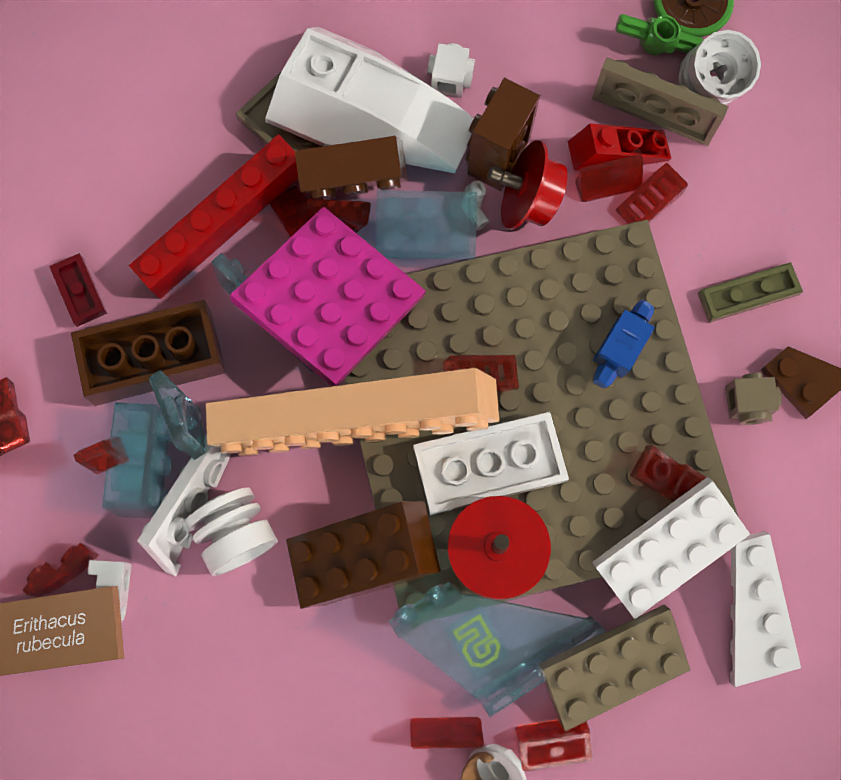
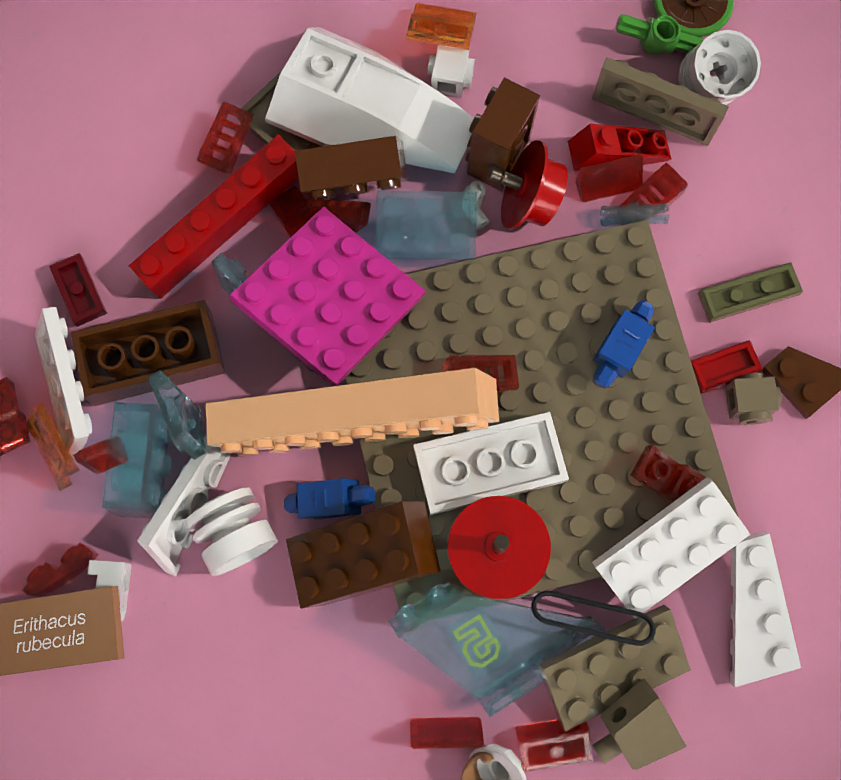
none -> clear orange slope [27,402,79,491]
none -> white plate [35,307,92,459]
none -> clear red slope [196,101,254,174]
none -> blue piece [284,478,375,519]
none -> clear orange slope [406,3,477,50]
none -> black piece [531,591,656,646]
none -> dark tan torso [592,678,686,770]
none -> clear light blue pin [600,202,669,227]
none -> red tile [691,340,763,394]

